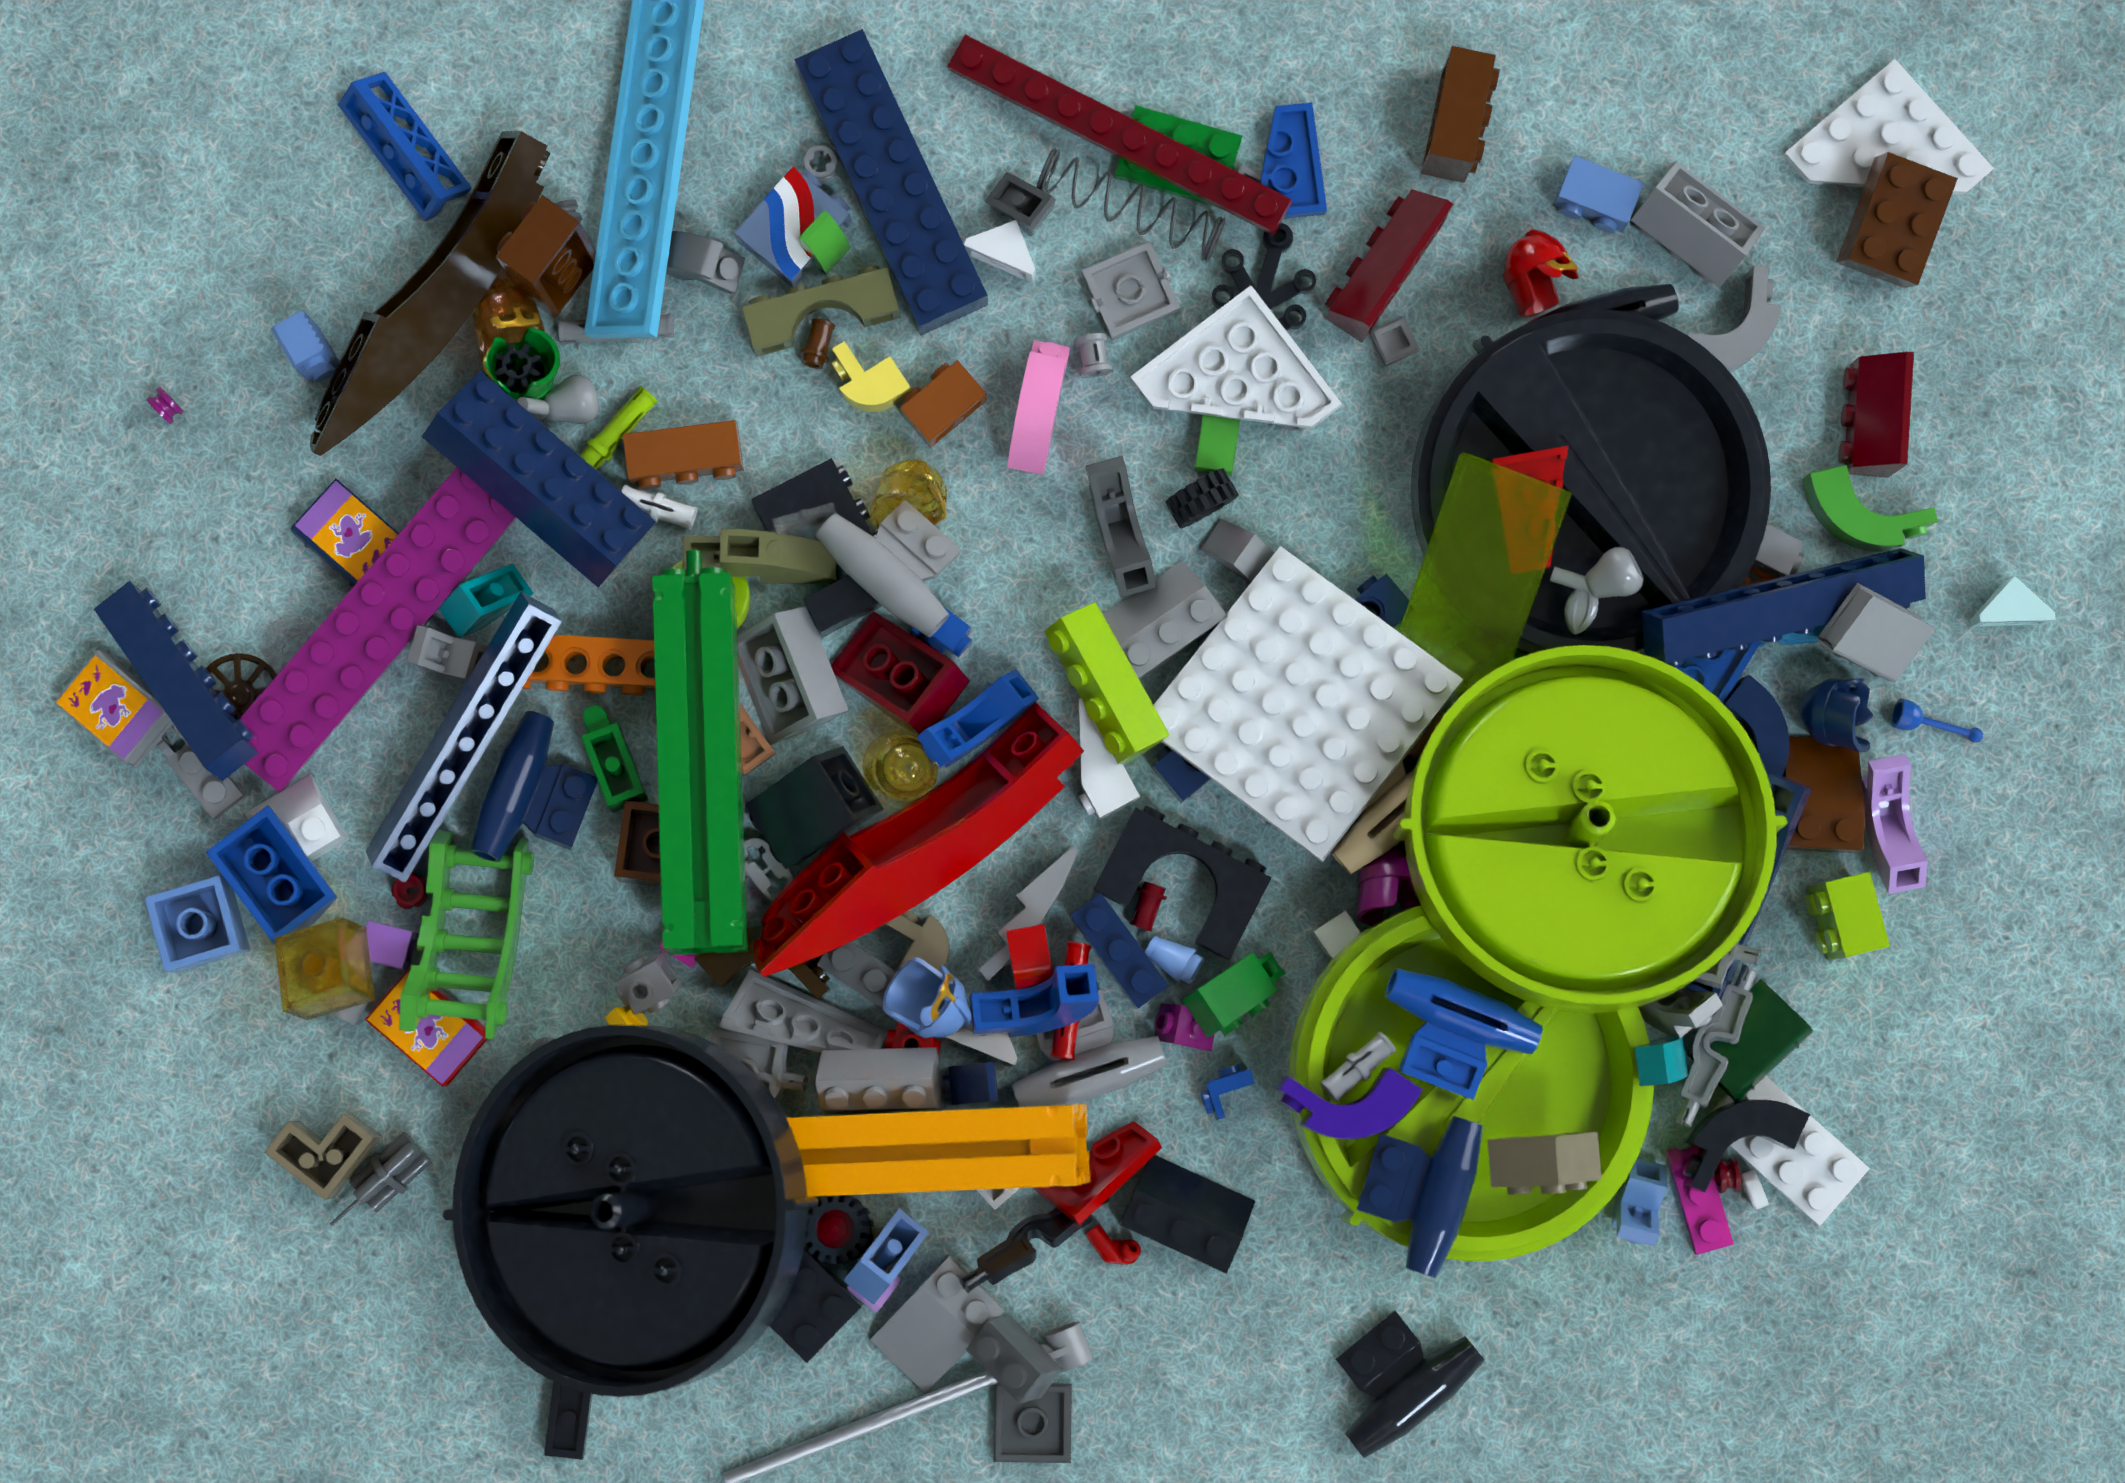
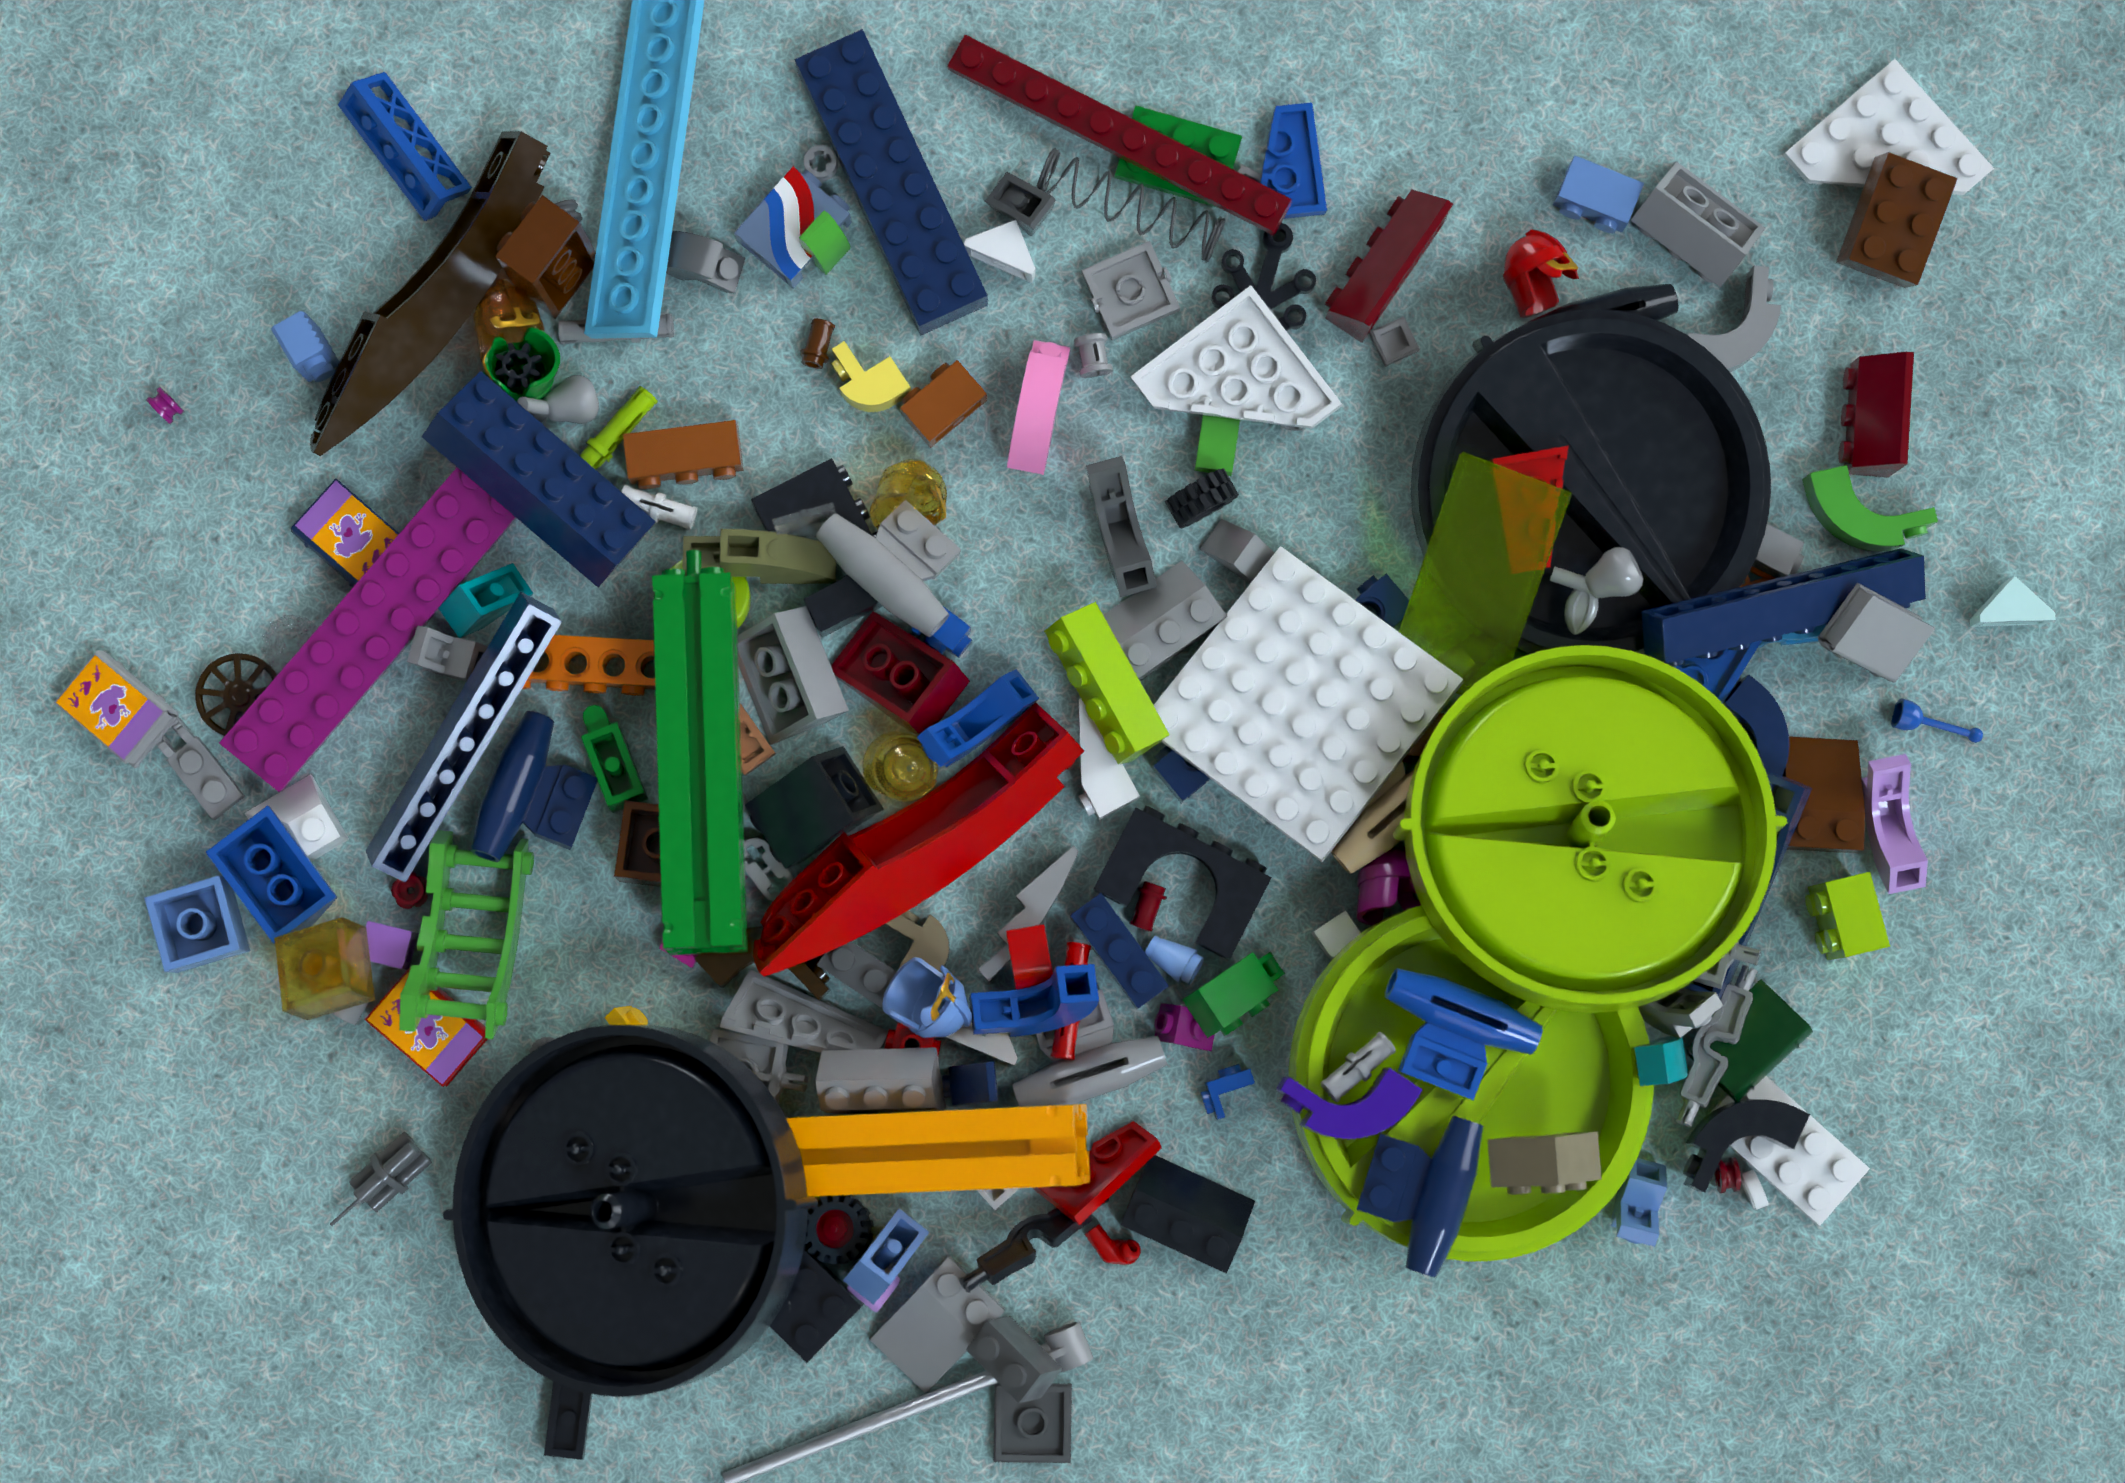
dark blue brick [94,581,259,781] -> none
dark tan brick [264,1113,383,1200] -> none
light grey brick [616,951,682,1015] -> none
olive arch [742,266,901,357] -> none
black plate [1336,1311,1485,1458] -> none
reddish brown brick [1421,46,1500,183] -> none
dark pink plate [1665,1146,1734,1255] -> none
dark blue helmet [1799,678,1873,752] -> none

